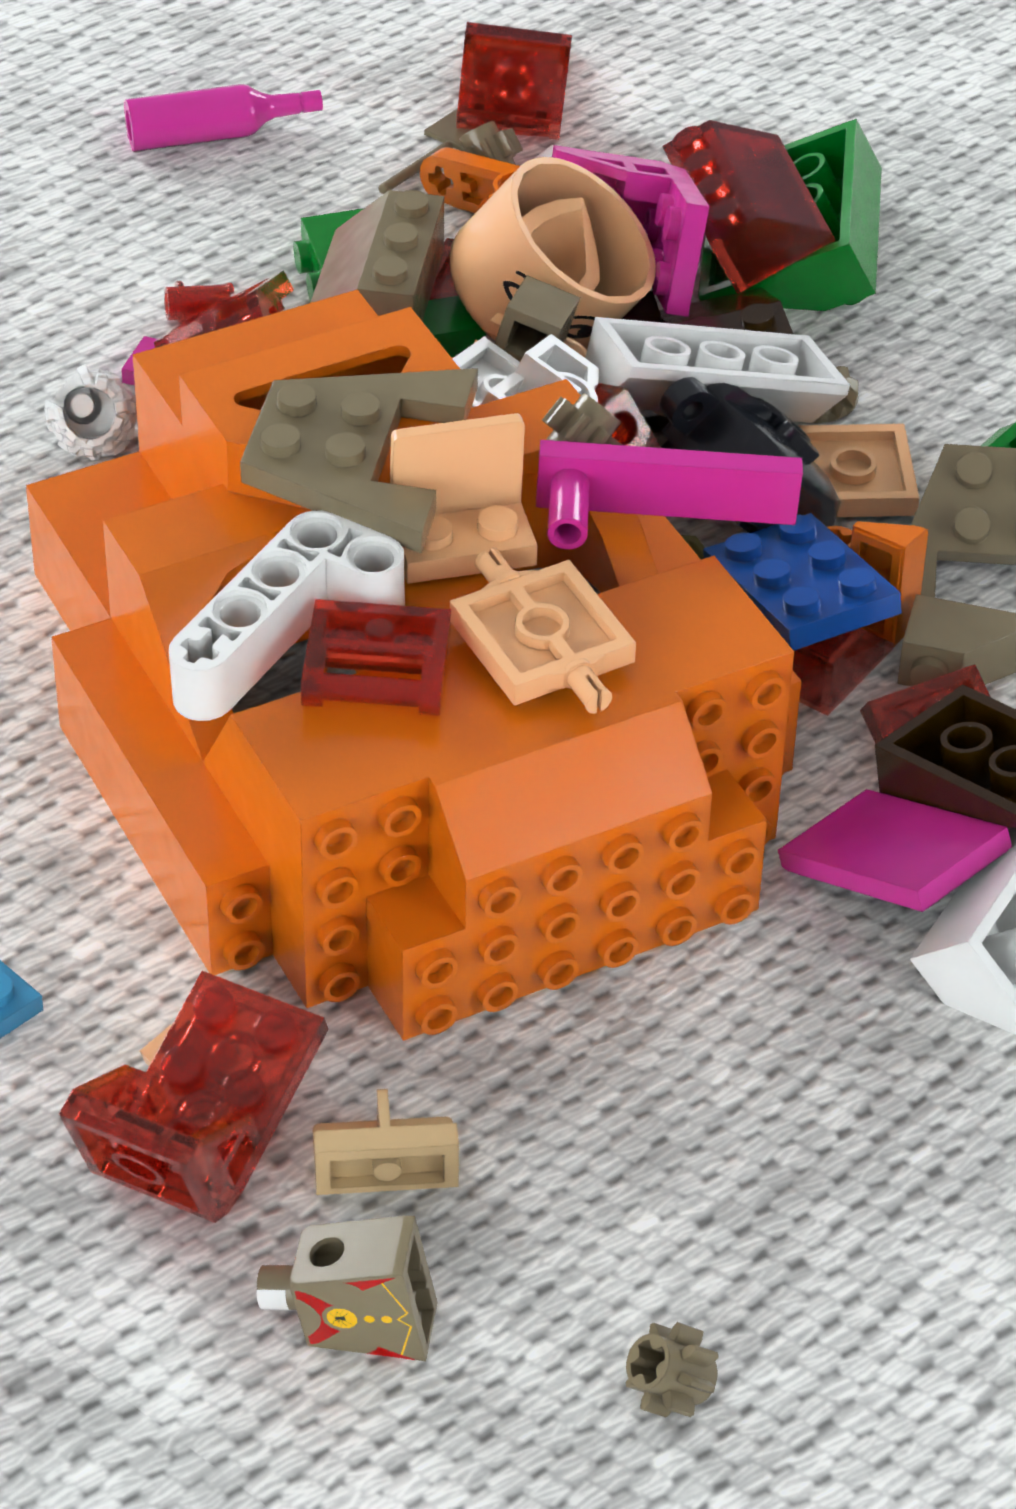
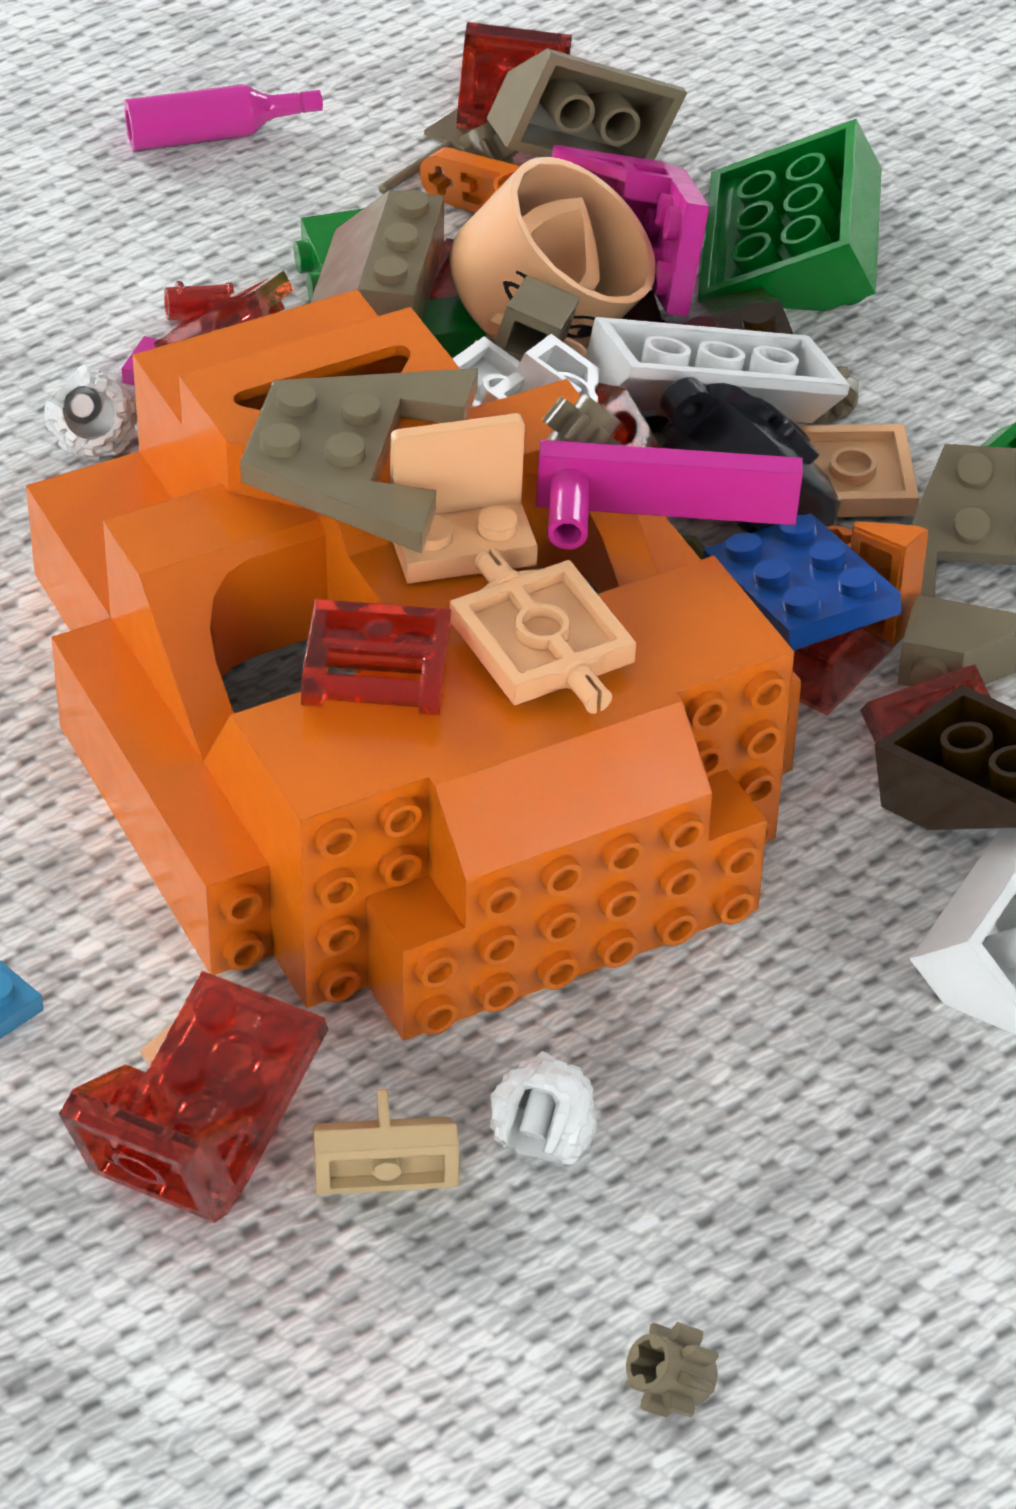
white beam [169,510,405,721] -> none
dark tan torso [257,1216,438,1361] -> none
clear red slope [662,120,835,294] -> none
dark pink tile [777,789,1012,912] -> none
none -> dark tan slope [487,48,687,160]
none -> white piece [490,1051,597,1165]

